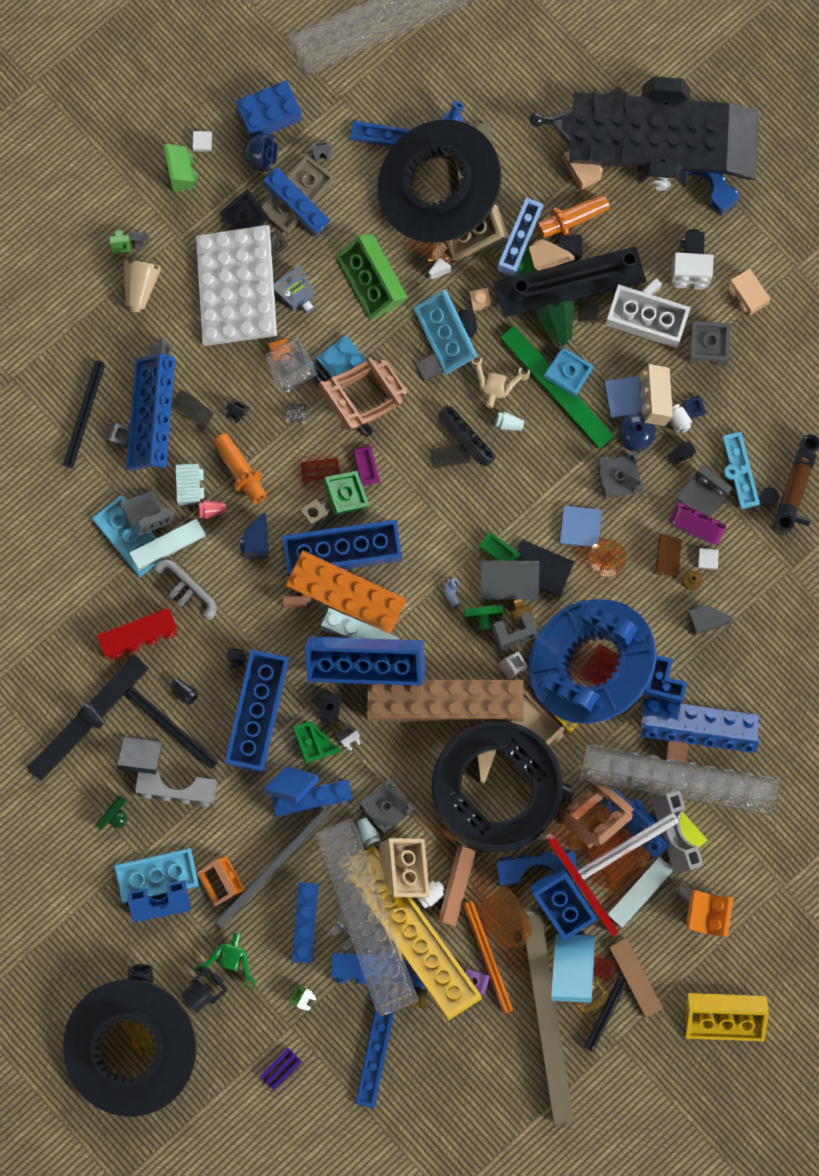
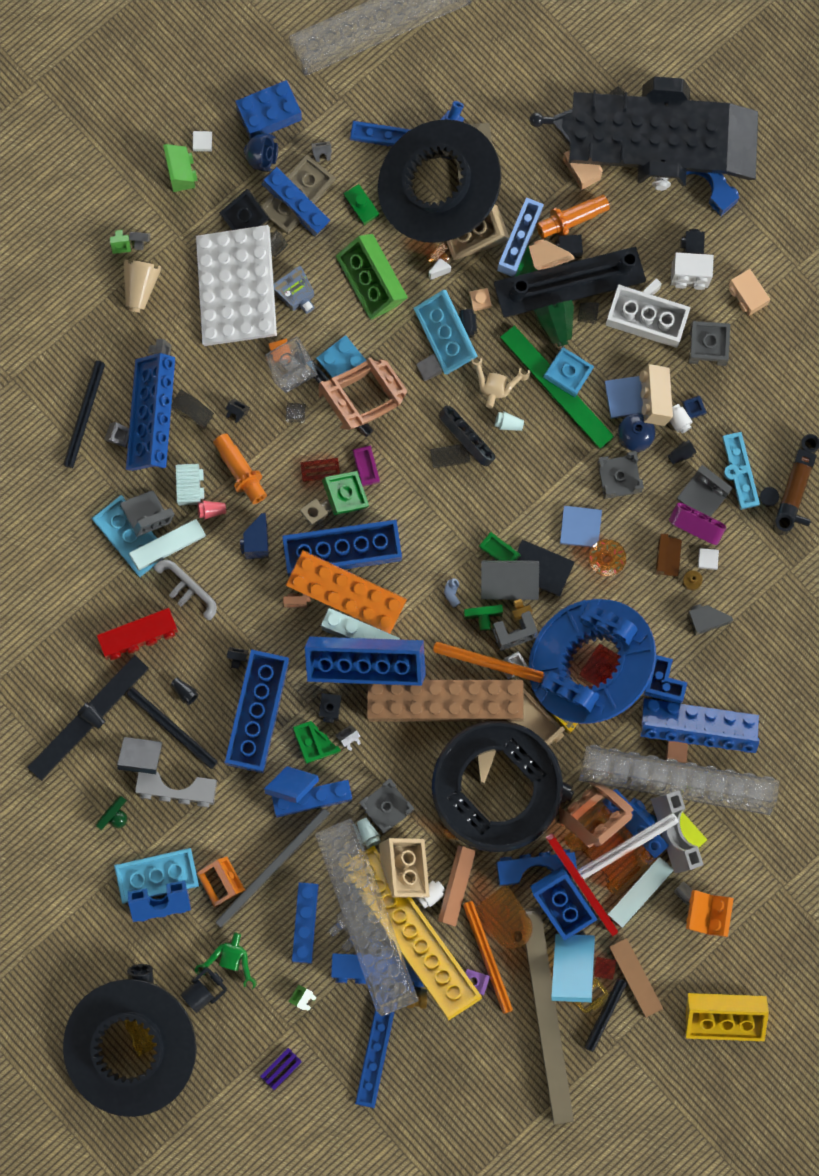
none -> green tile [343,184,379,225]
none -> orange axle [433,642,544,683]

